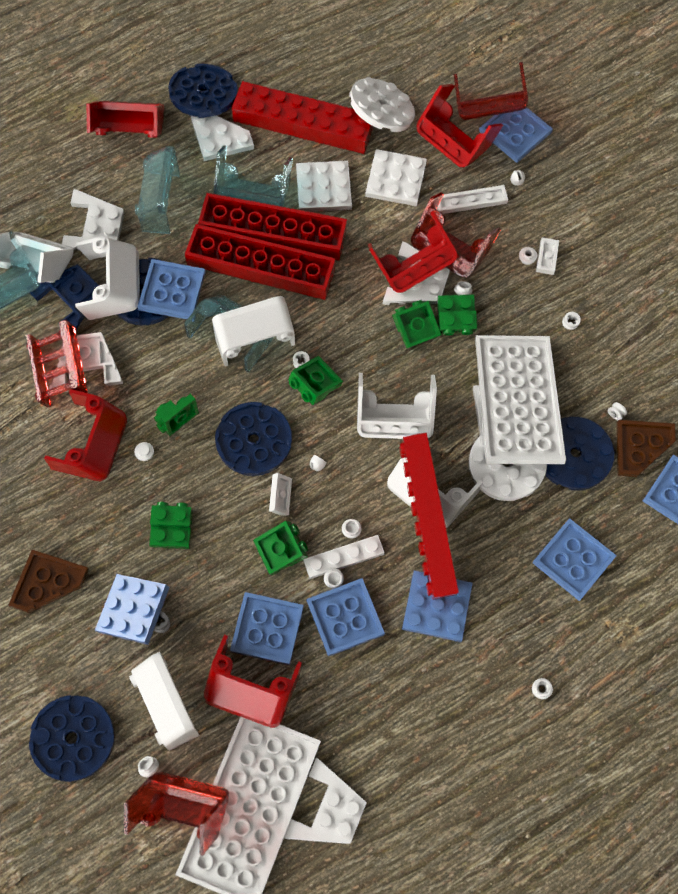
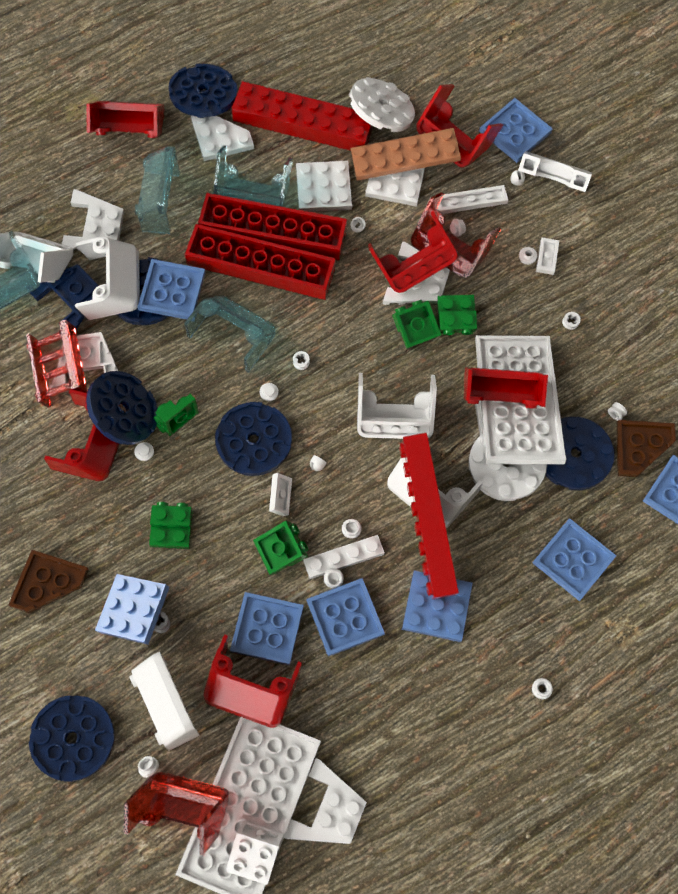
white windscreen [212,296,295,367] -> none
green plate [288,356,343,406] -> none
clear red windscreen [454,62,528,120] -> none
white plate [454,281,473,295] -> none
none -> dark blue plate [86,371,158,445]
none -> white bracket [227,820,284,885]
none -> white plate [260,383,278,401]
none -> white hinge [350,217,366,233]
none -> nougat plate [351,128,461,181]
none -> white plate [450,219,466,237]
none -> red windscreen [464,367,548,408]
none -> white arch [518,151,592,192]

